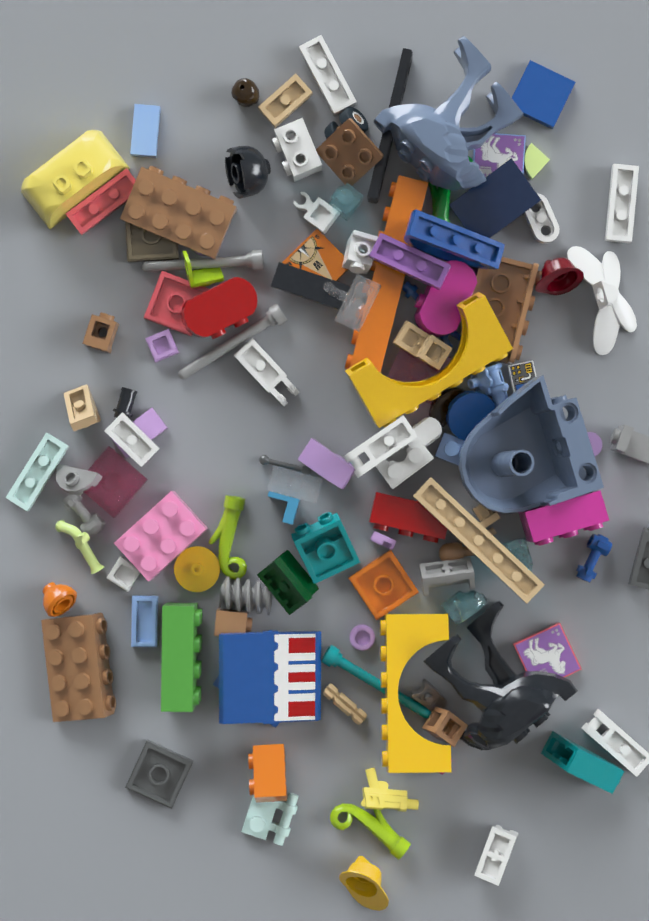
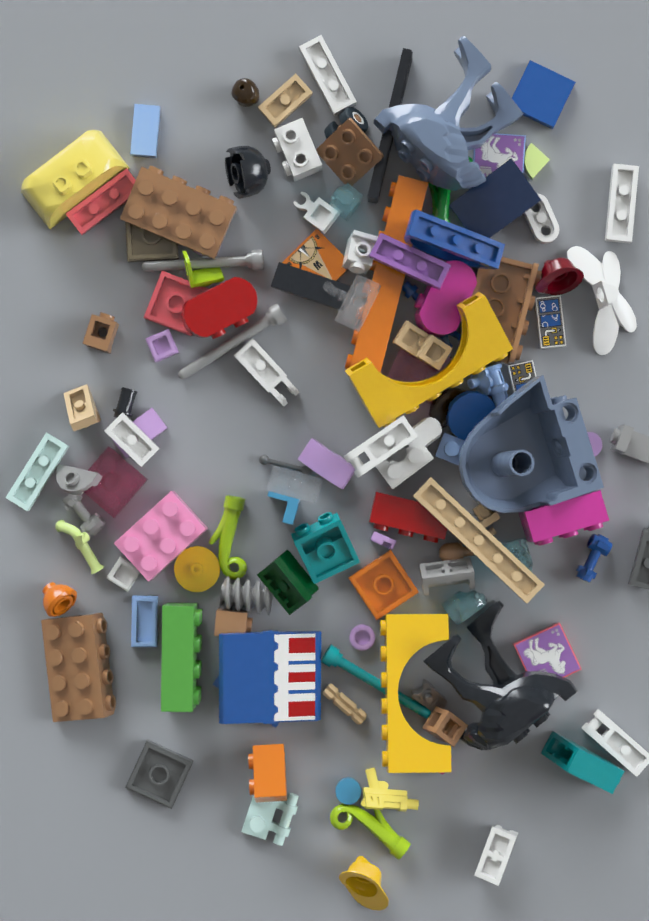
none -> dark azure tile [335,777,361,805]
none -> tile [534,295,566,349]

